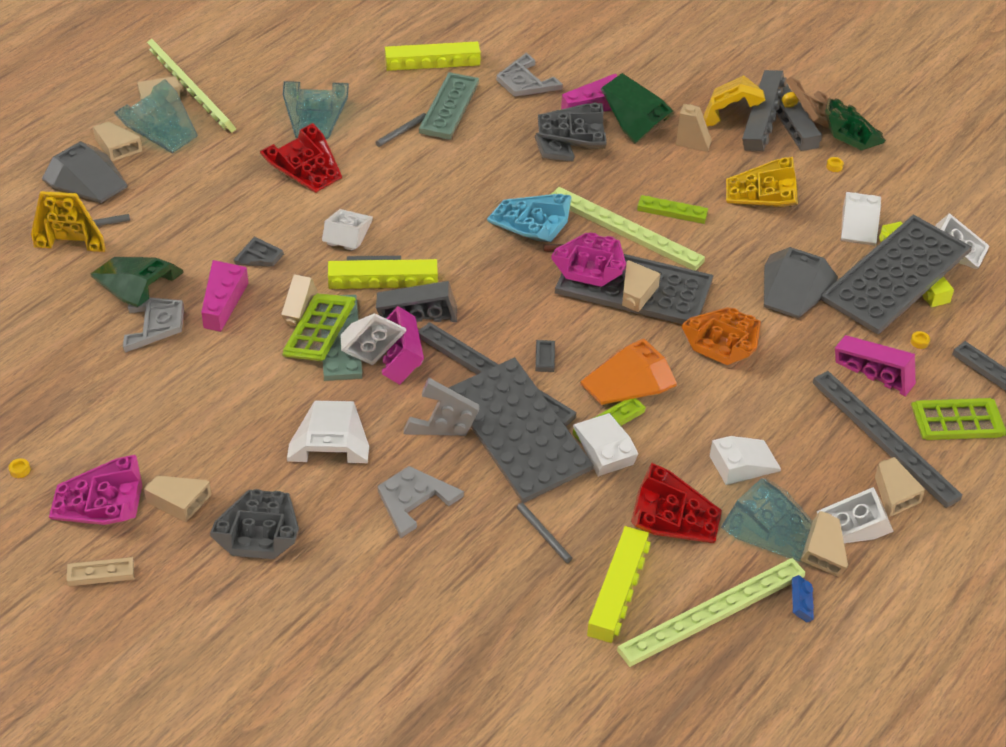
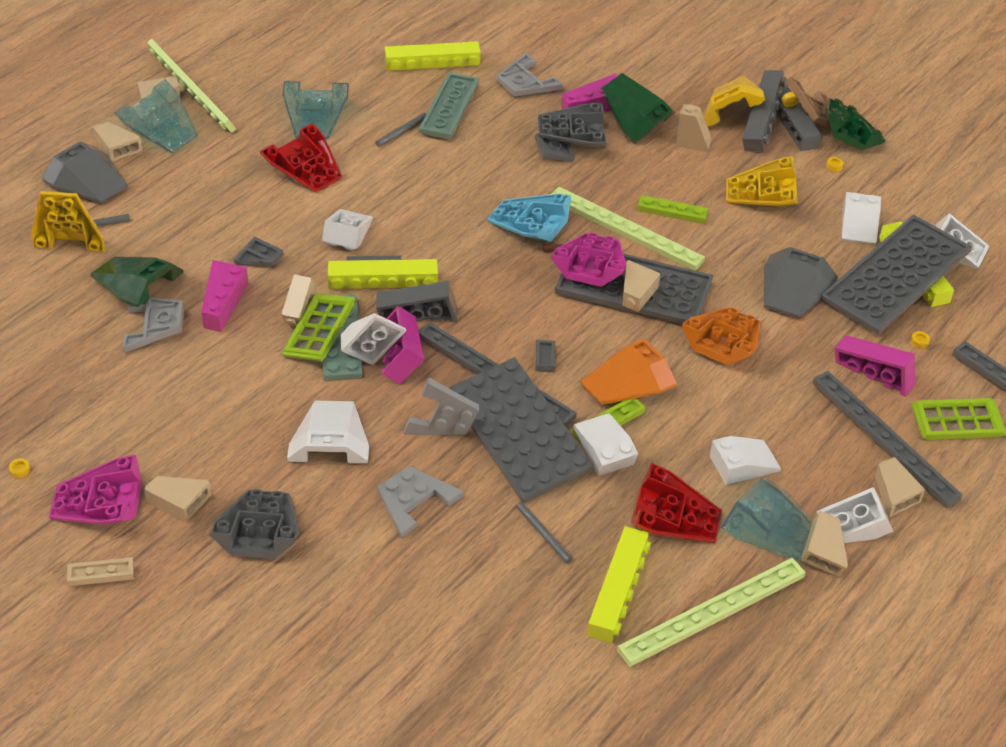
blue plate [792,575,814,623] -> none

